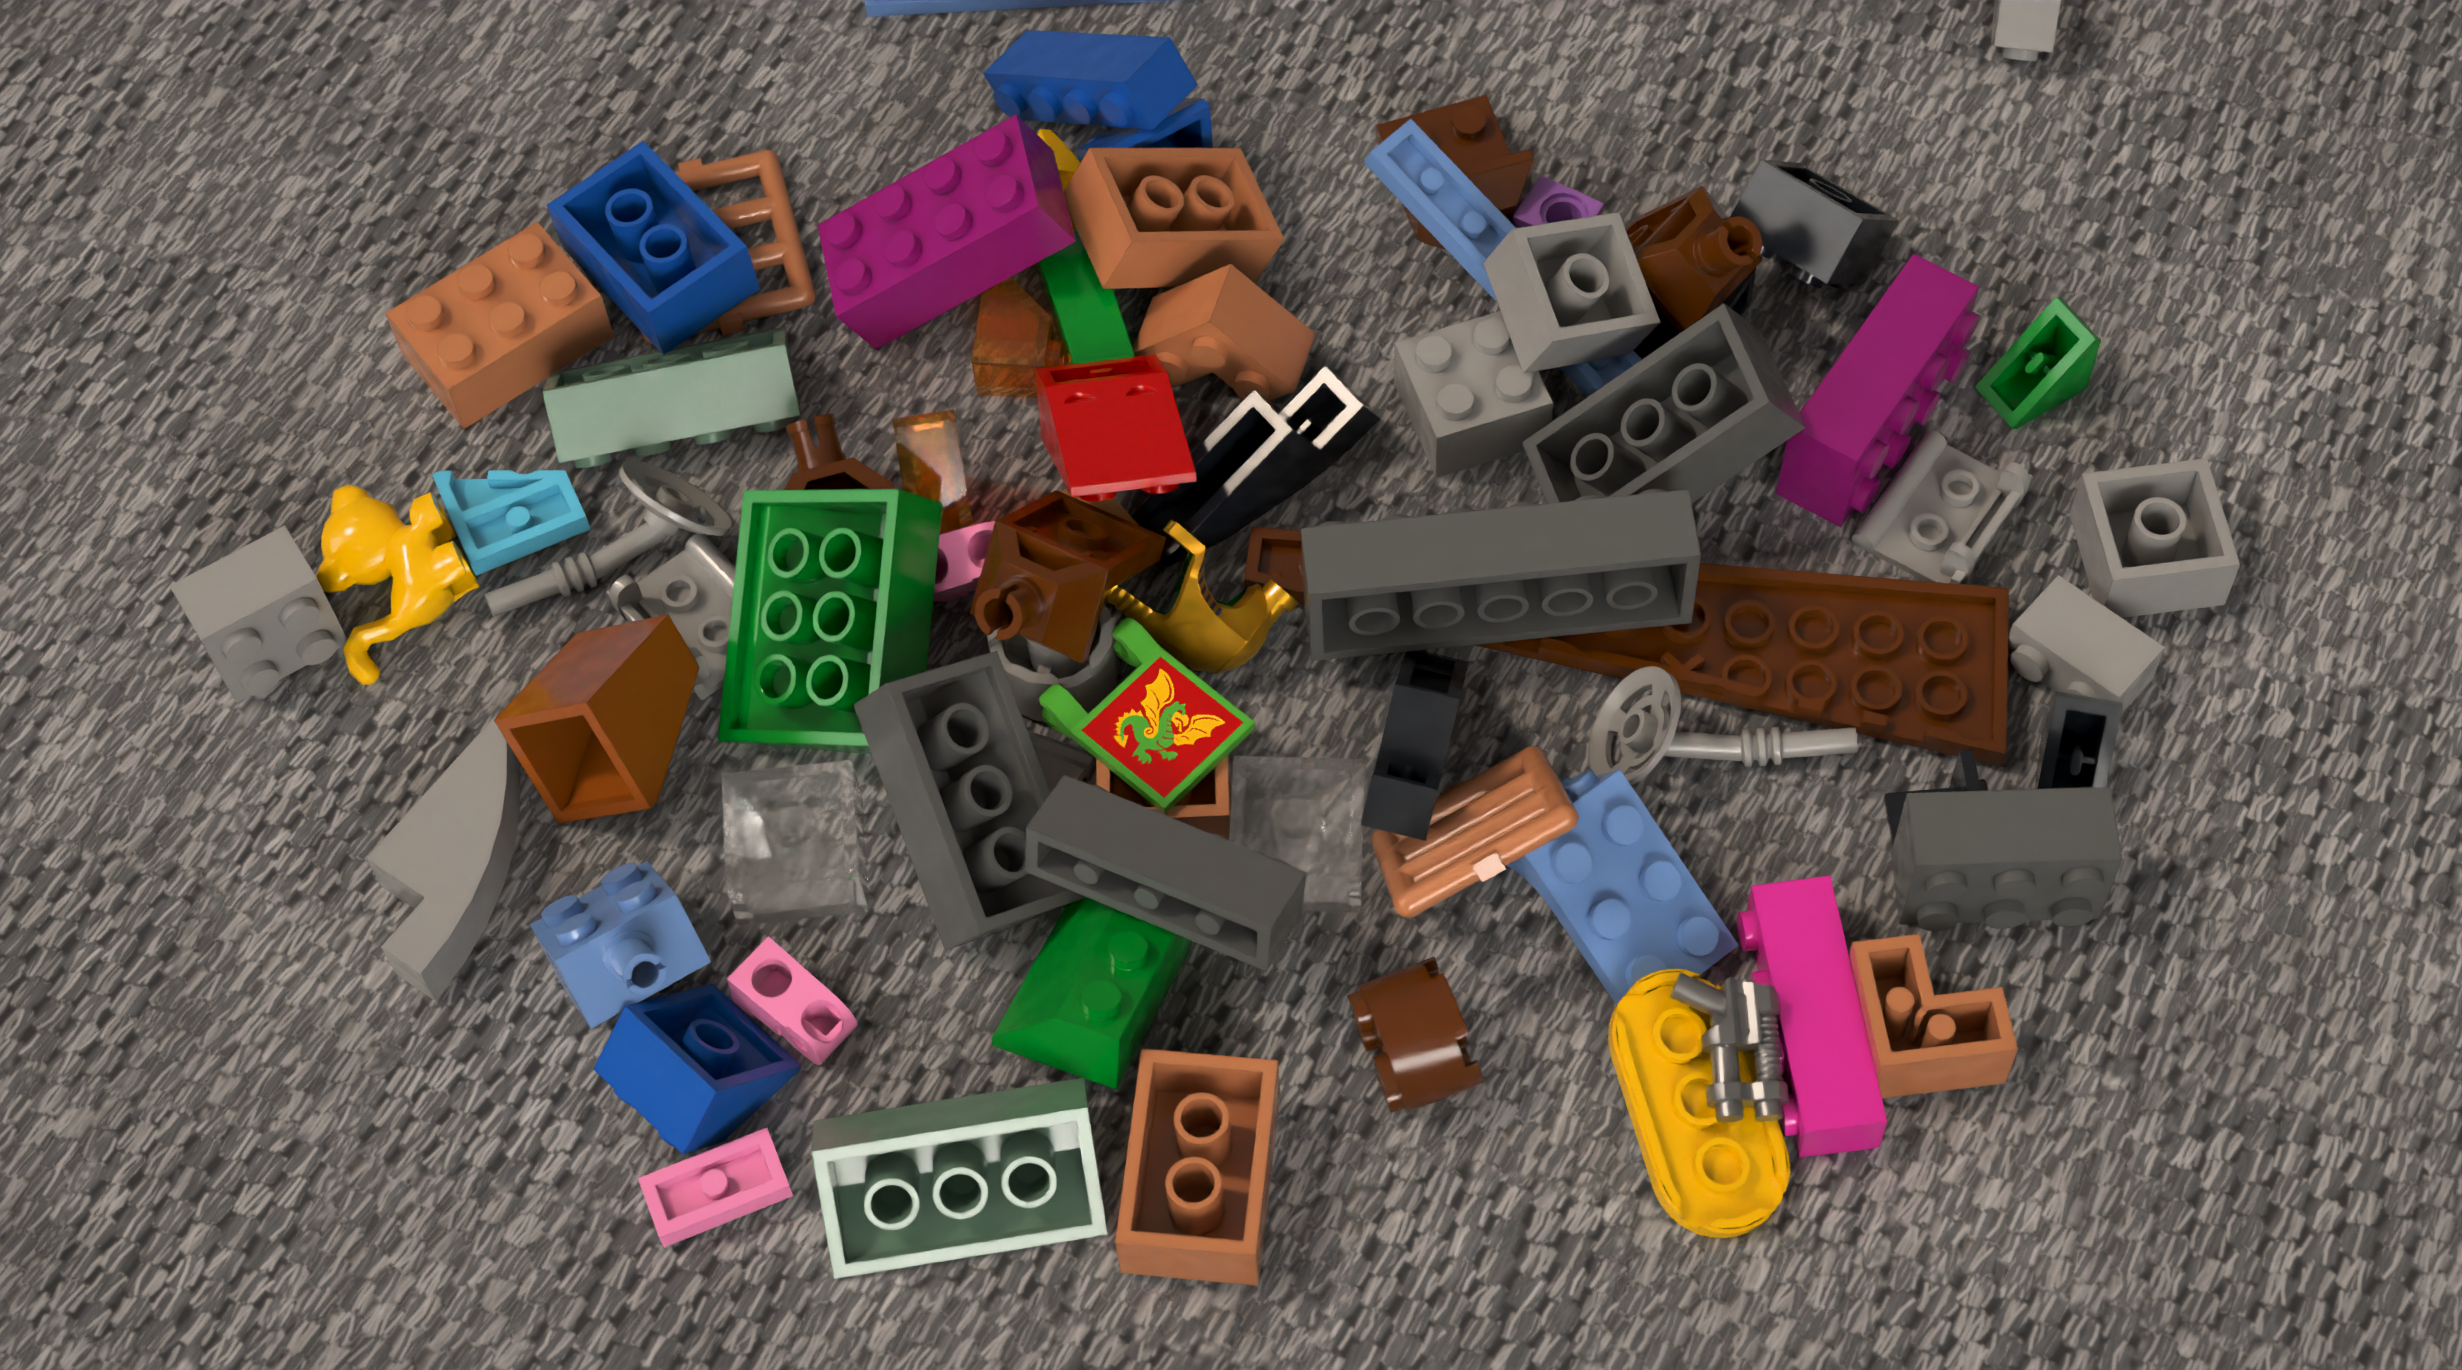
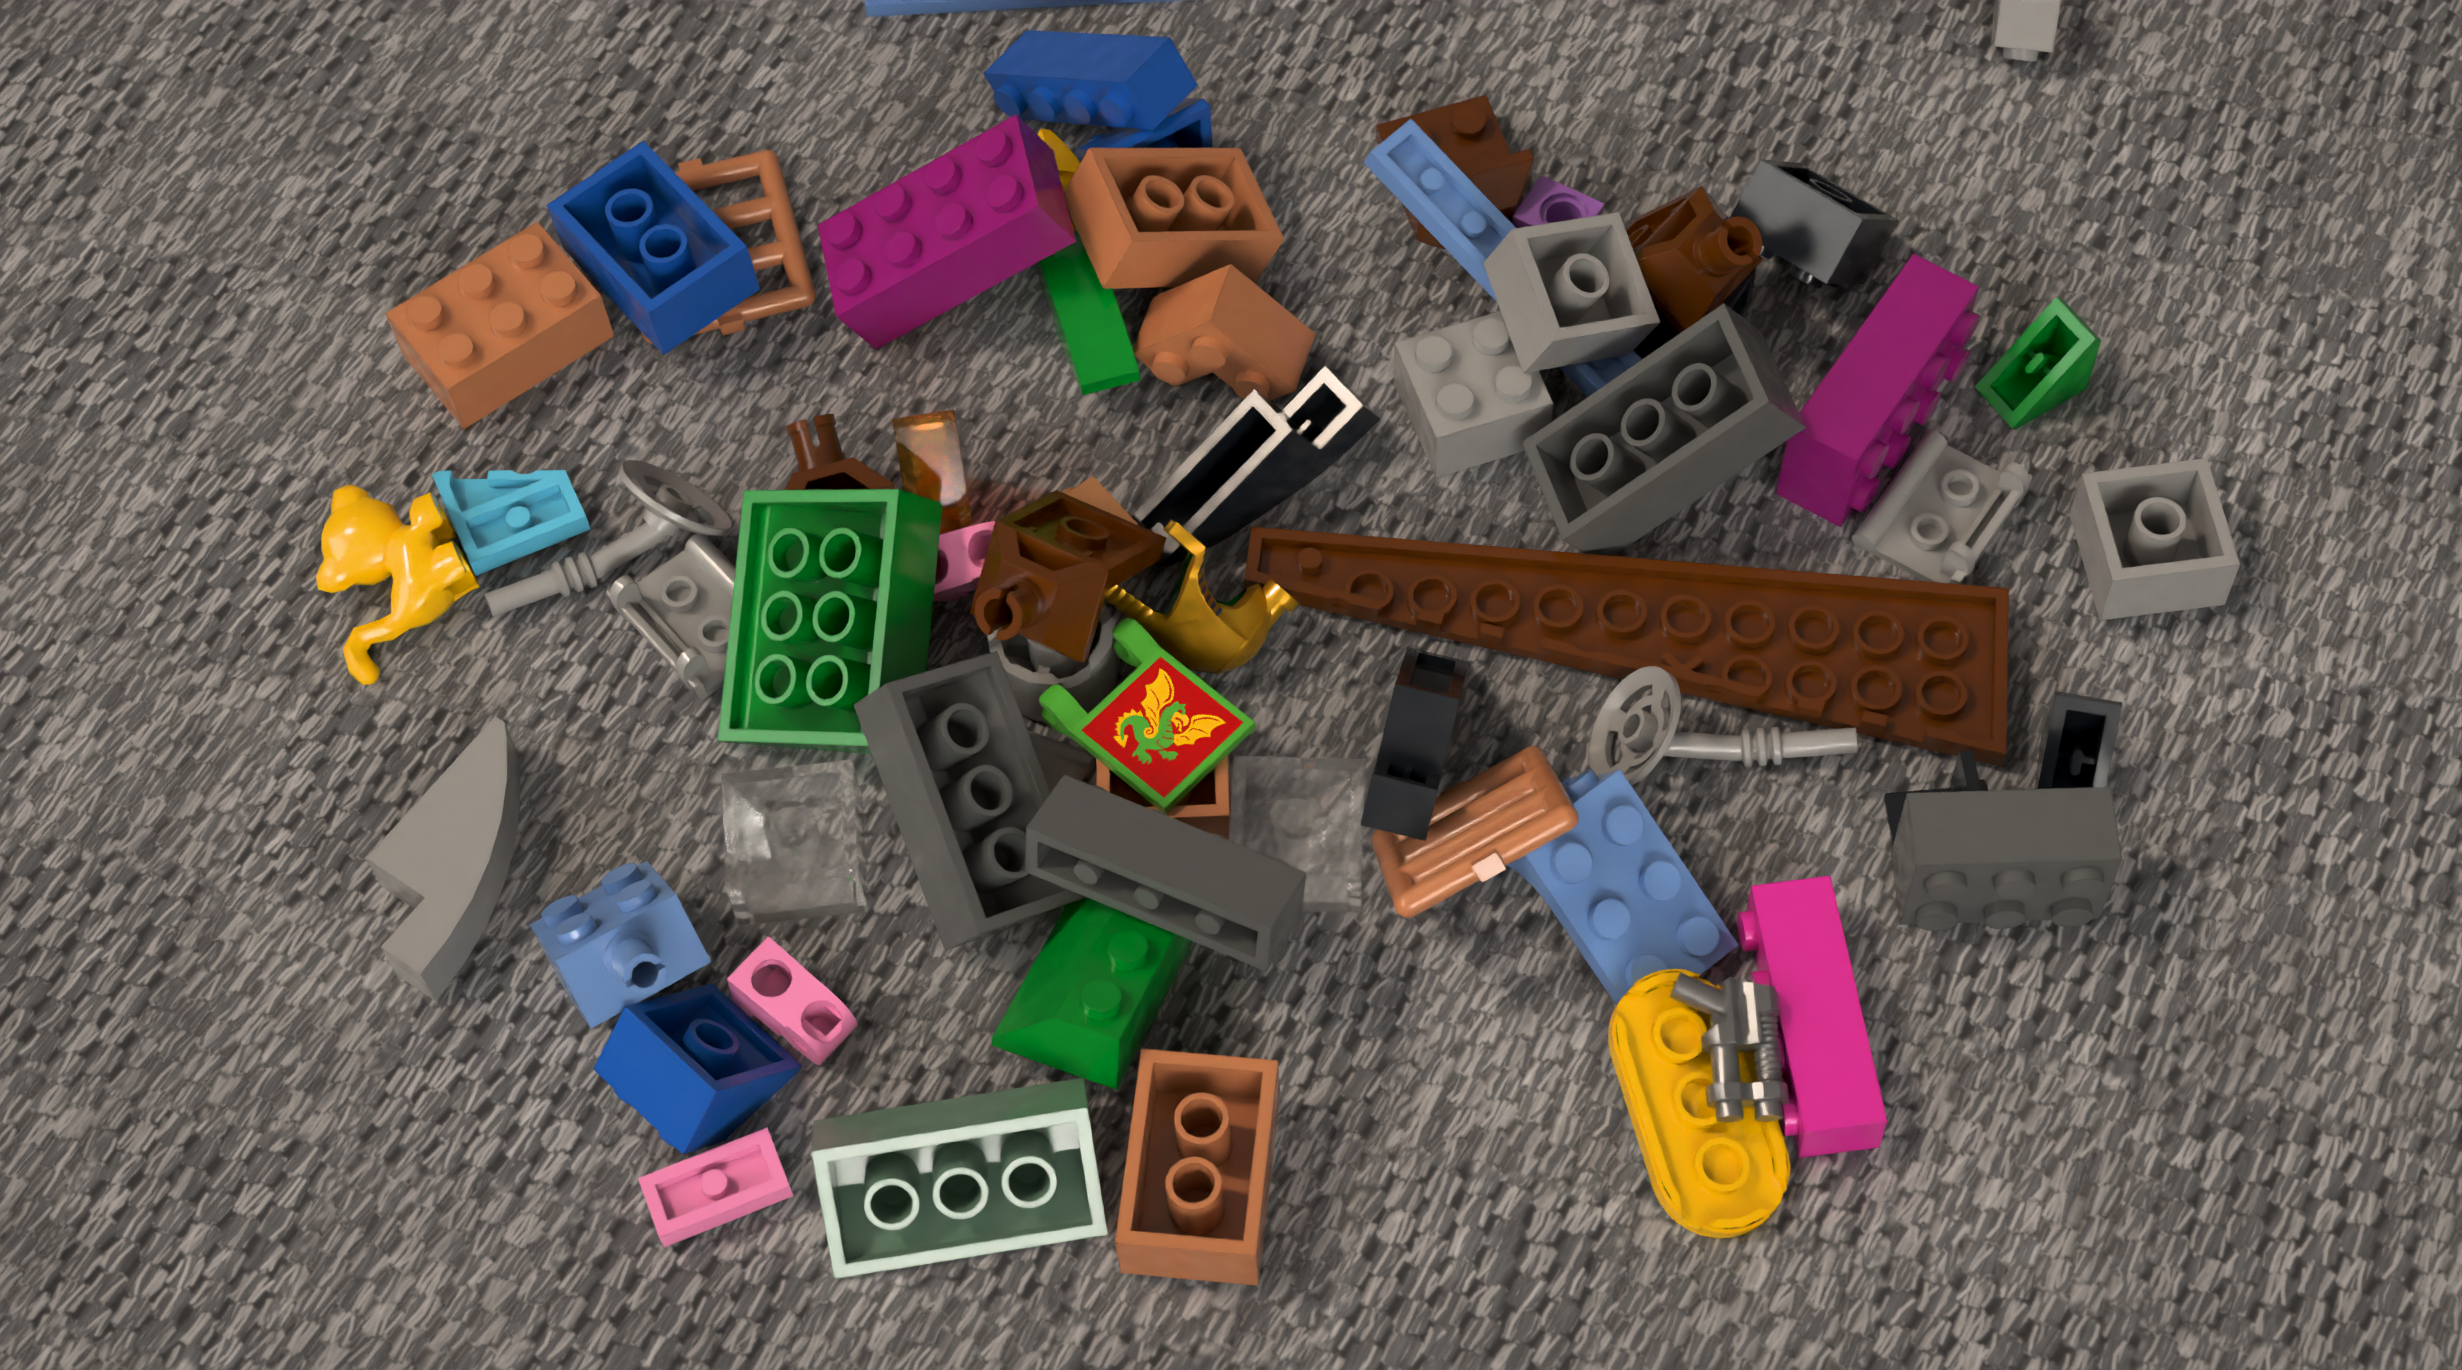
light grey brick [170,525,348,703] -> none
dark orange slope [494,614,700,824] -> none
sand green slope [542,327,800,468] -> none
clear orange slope [971,277,1064,398] -> none
red slope [1035,354,1196,502] -> none
dark grey brick [1301,489,1701,661] -> none
reddish brown brick [1348,956,1484,1113] -> none
nougat brick [1849,934,2018,1099] -> none
light grey brick [2008,575,2165,714] -> none

